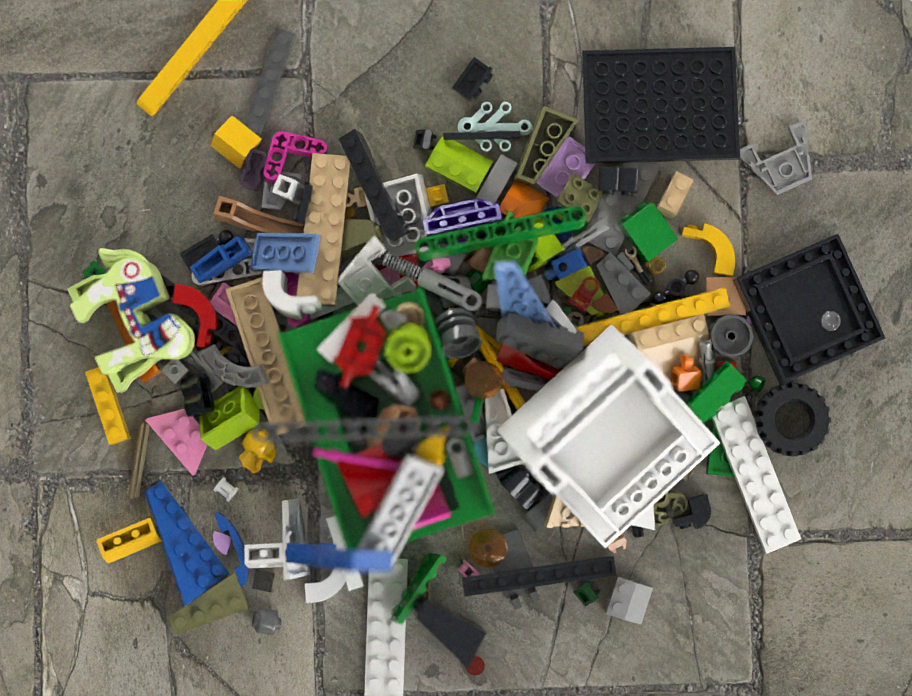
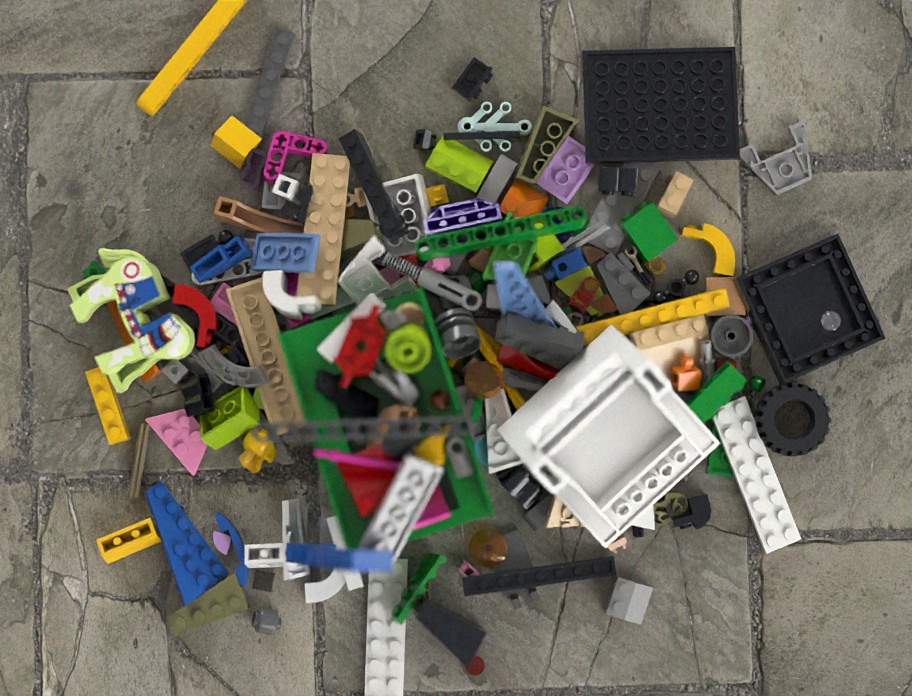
white bush [214,477,239,502] -> none
olive hinge [555,172,603,223] -> none
dark green tile [573,581,600,607] -> none

